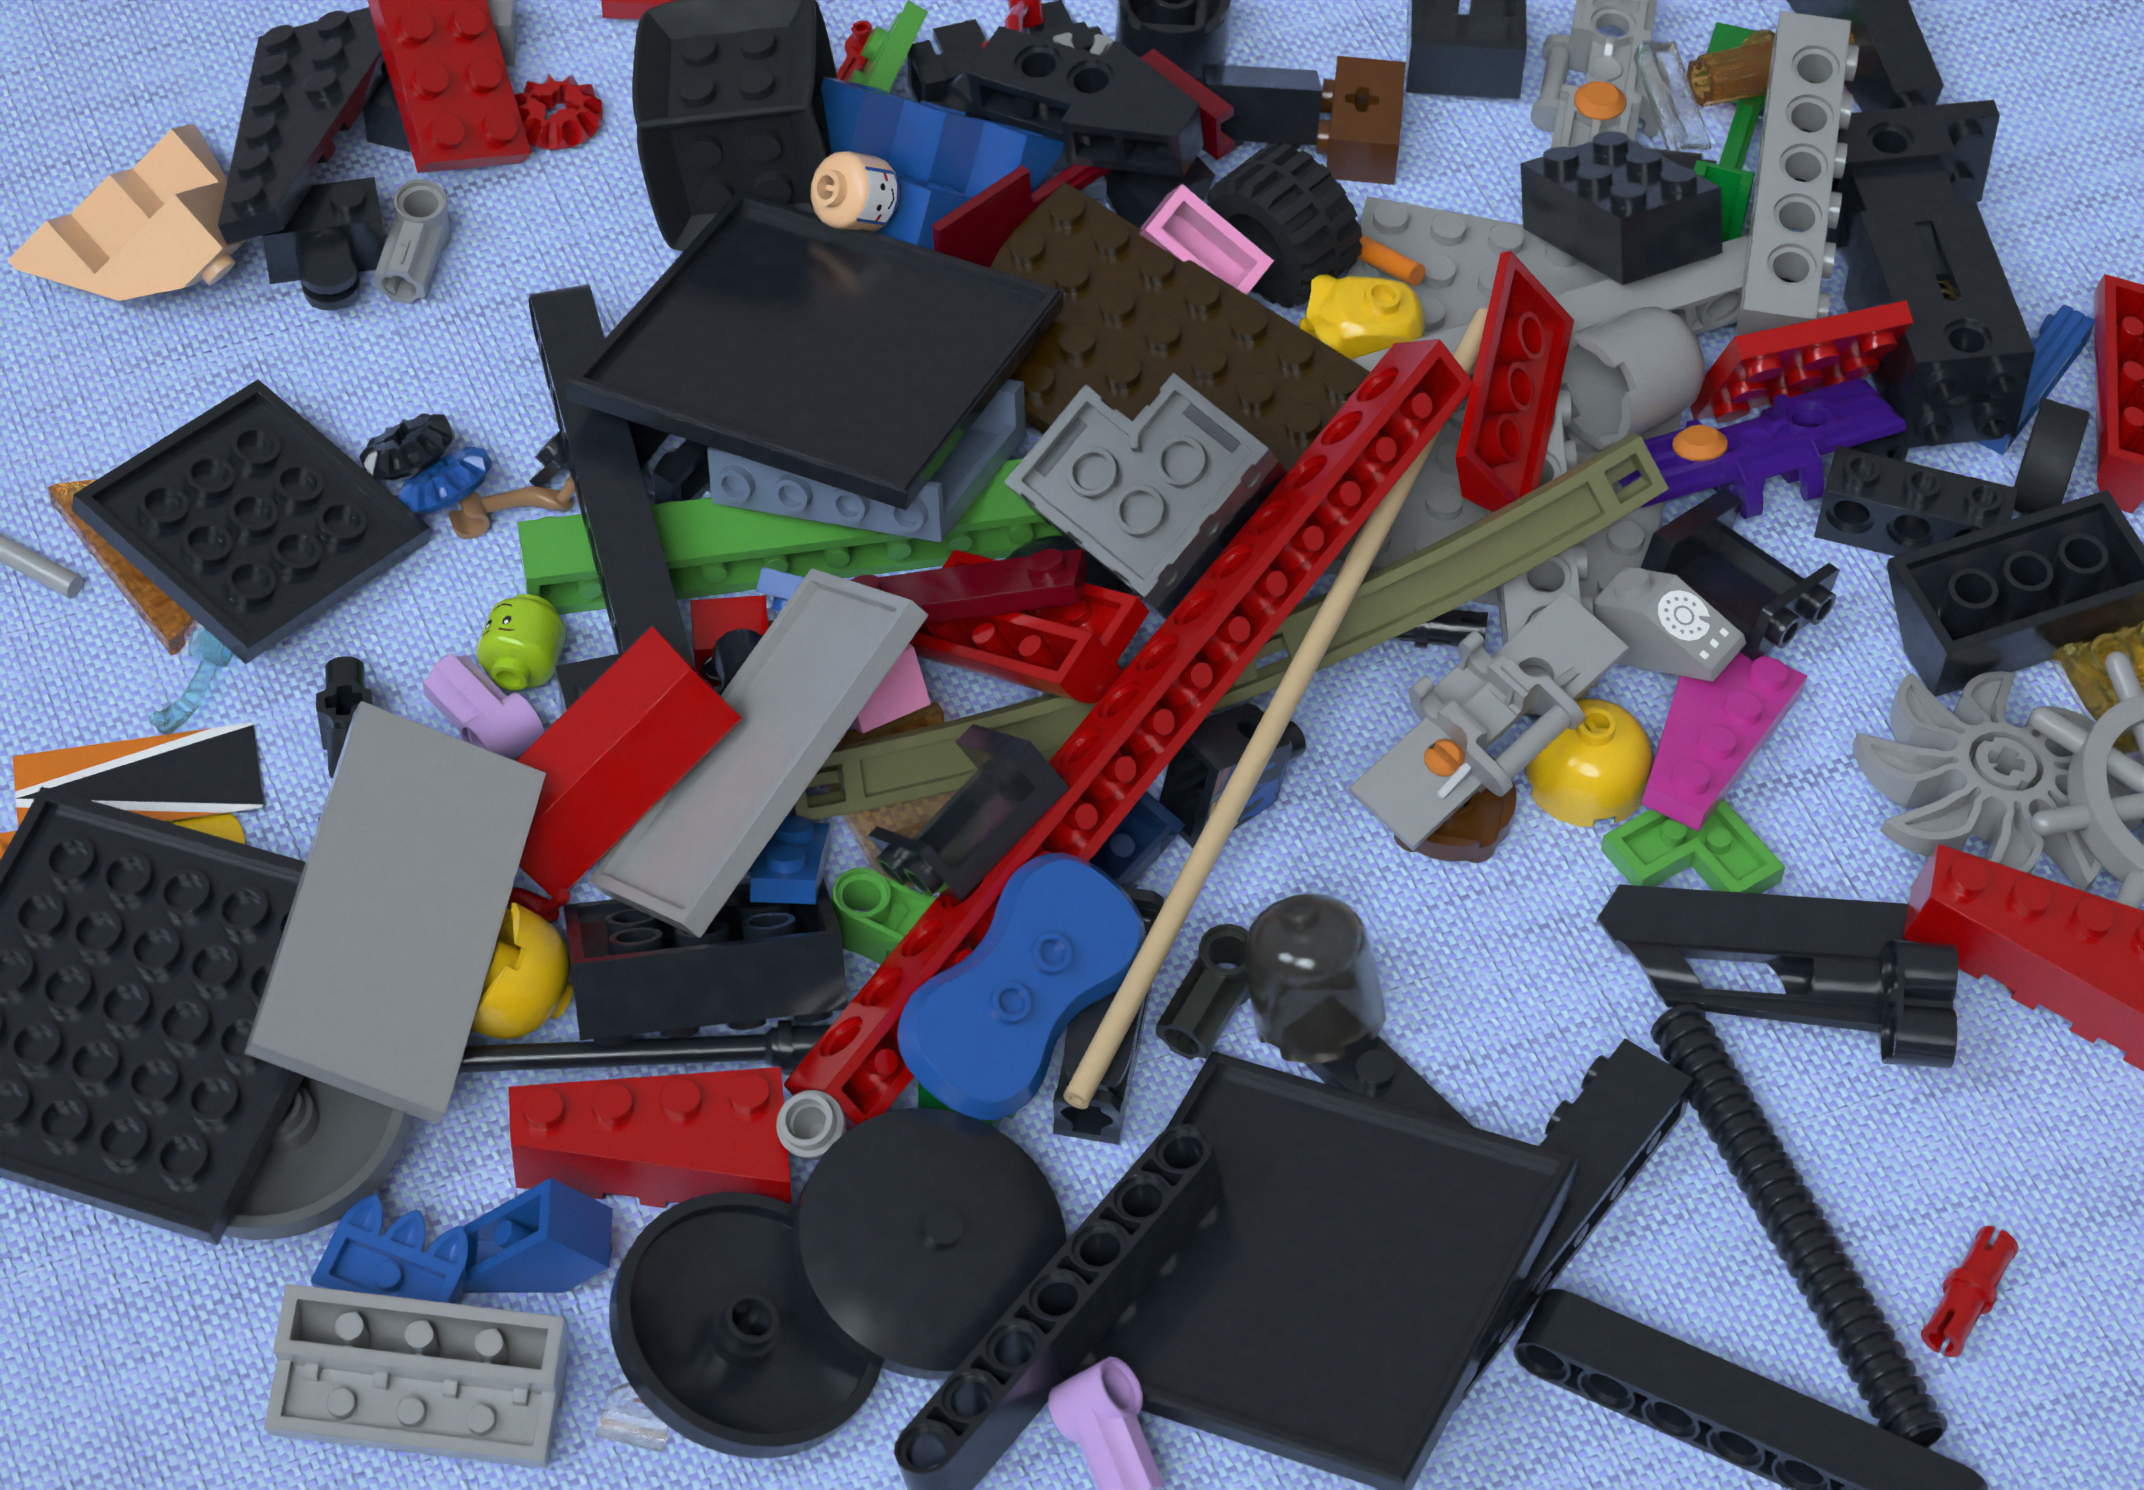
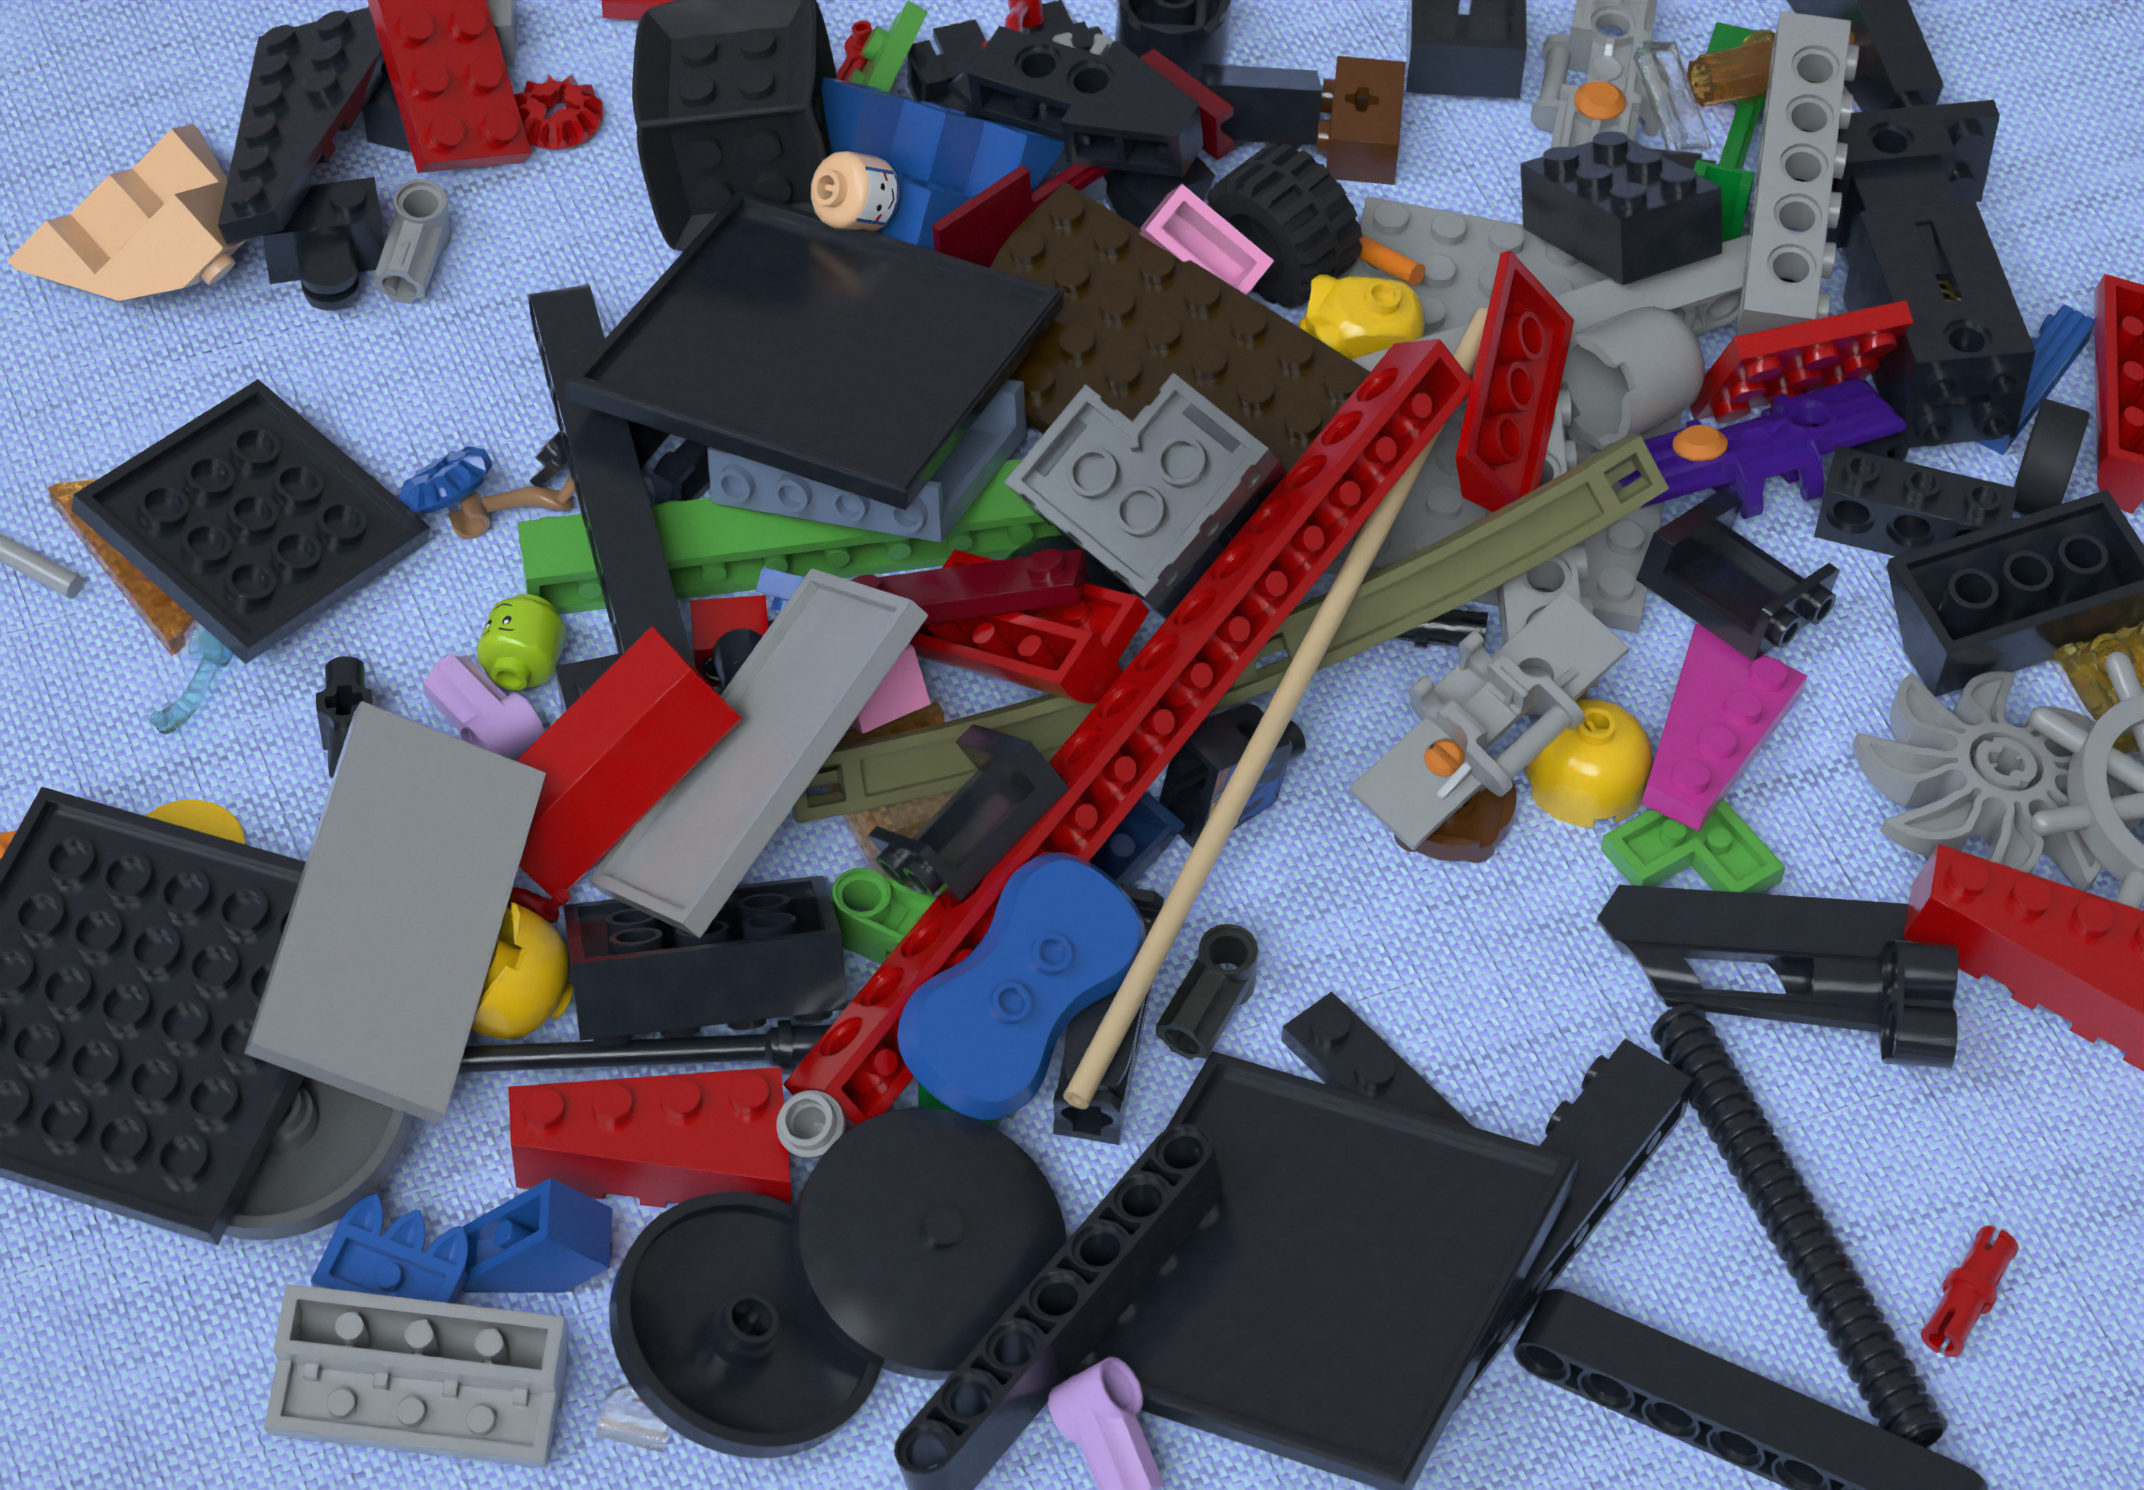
sticker [12,723,263,828] -> none
black gear [359,413,455,480] -> none
blue plate [747,816,831,904] -> none
clear smoke cylinder [1244,893,1386,1064] -> none
light grey slope [1592,566,1746,682] -> none

